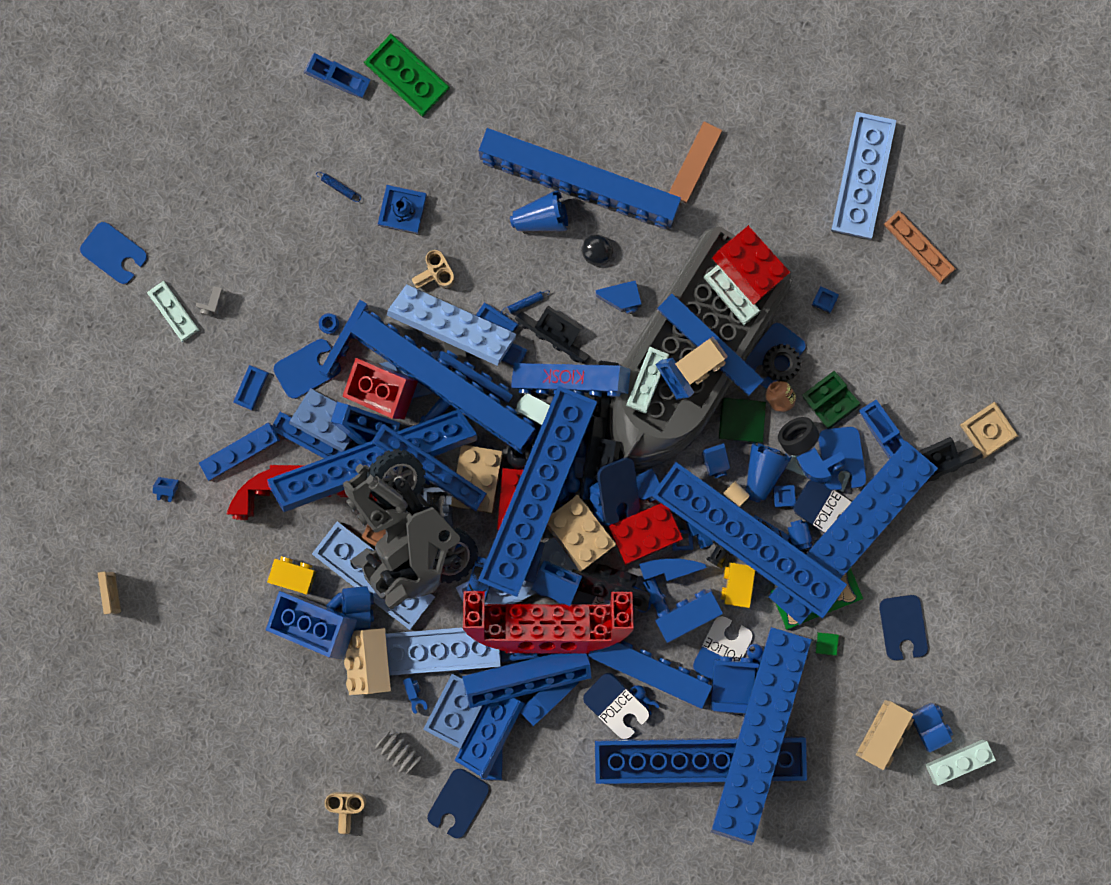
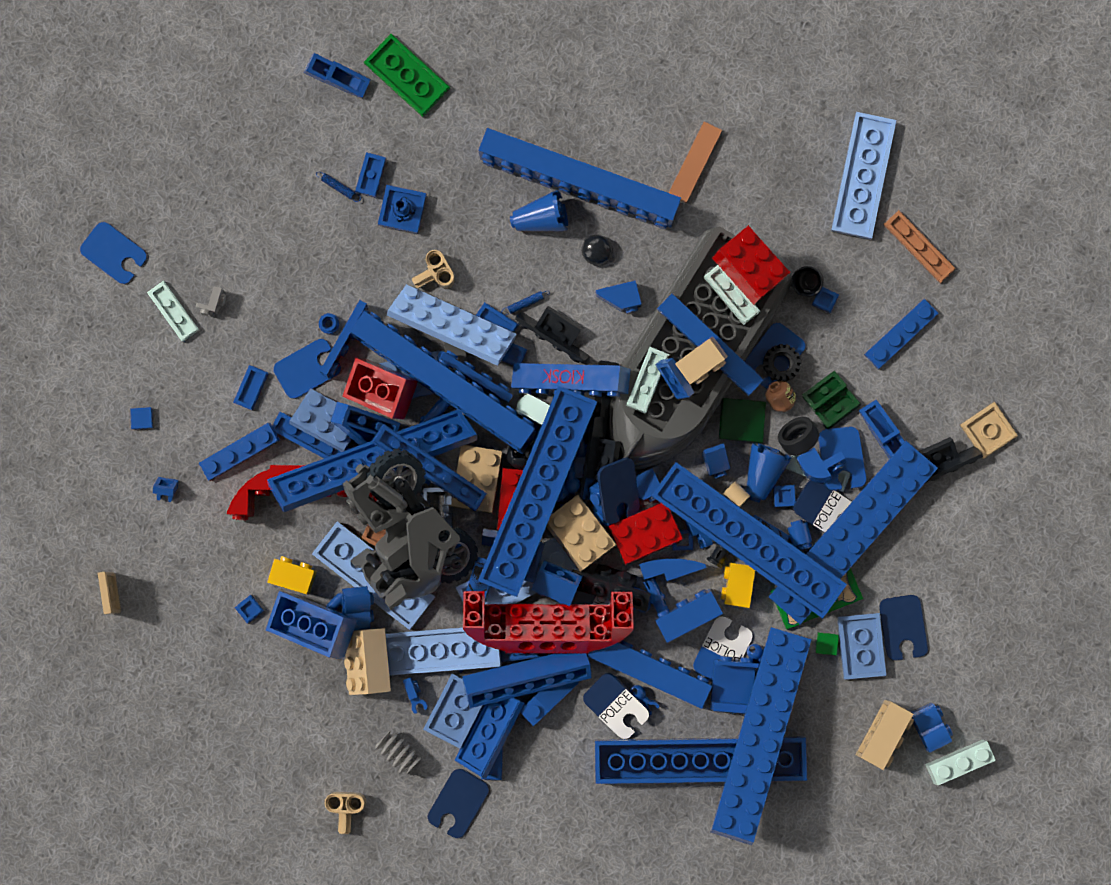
none -> blue tile [130,407,153,429]
none -> blue tile [234,595,264,624]
none -> blue plate [355,152,387,198]
none -> blue tile [482,529,498,546]
none -> black hair [791,266,824,297]
none -> medium blue plate [837,613,886,680]
none -> blue plate [864,299,938,369]

